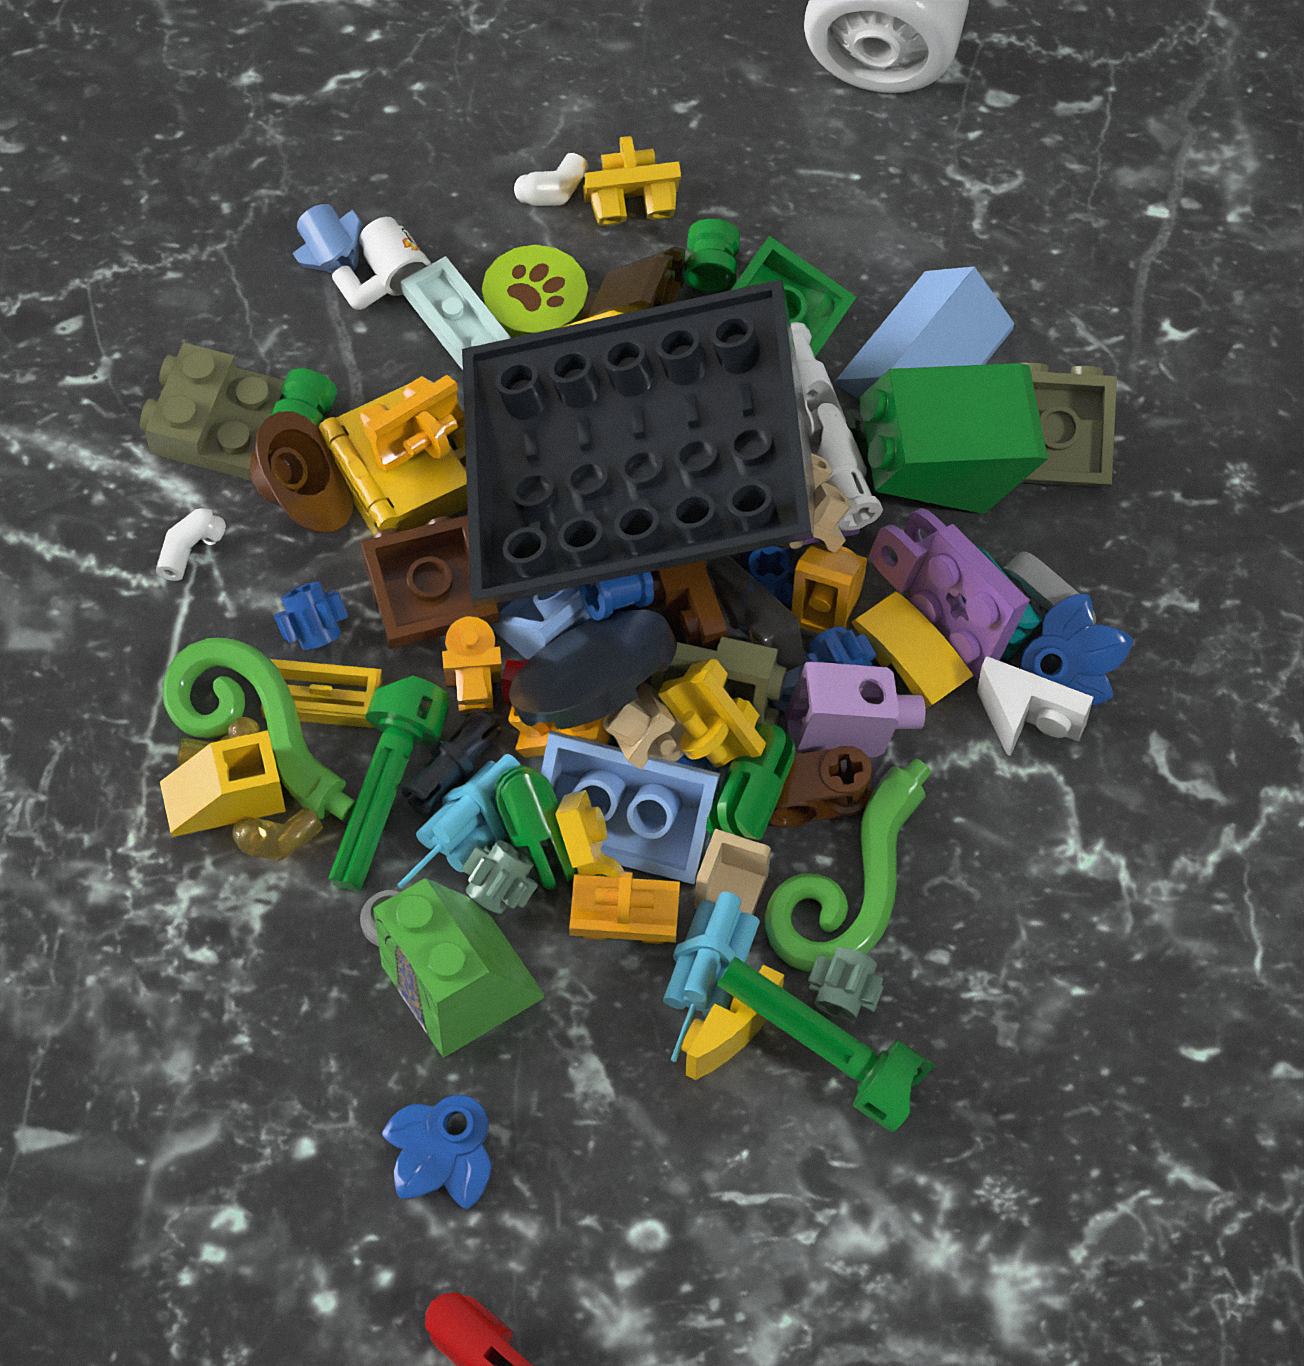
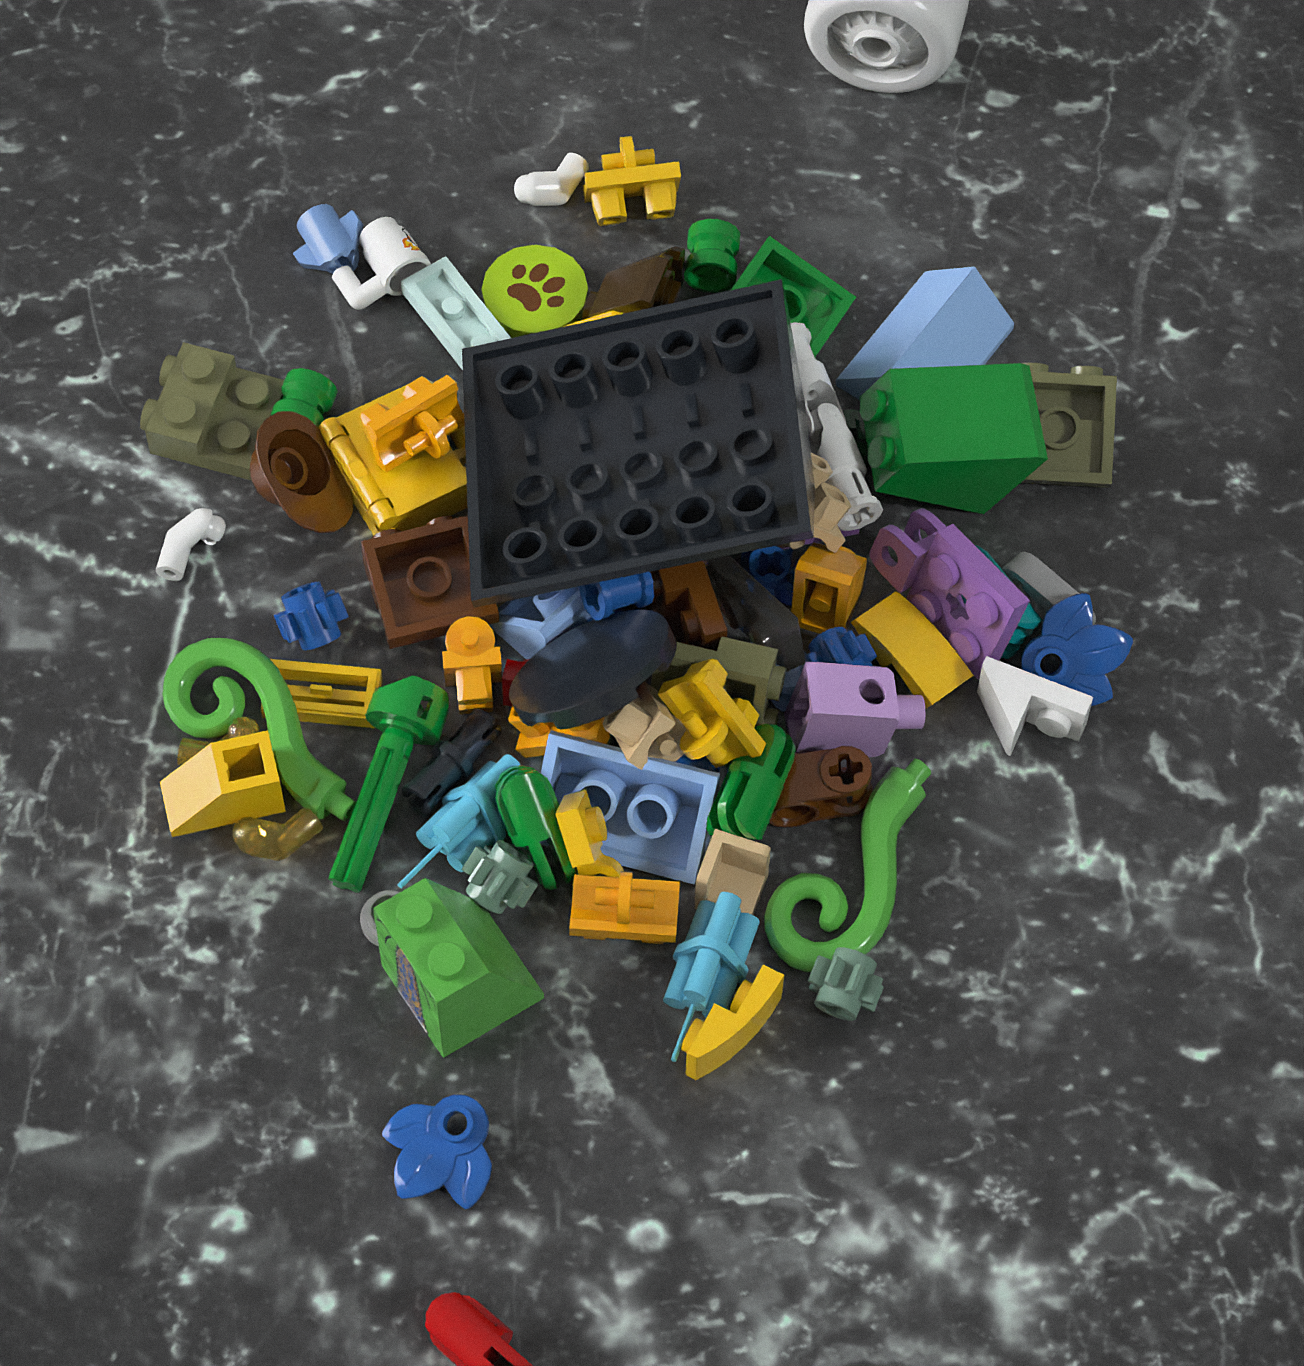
green piece [717,956,936,1133] -> none

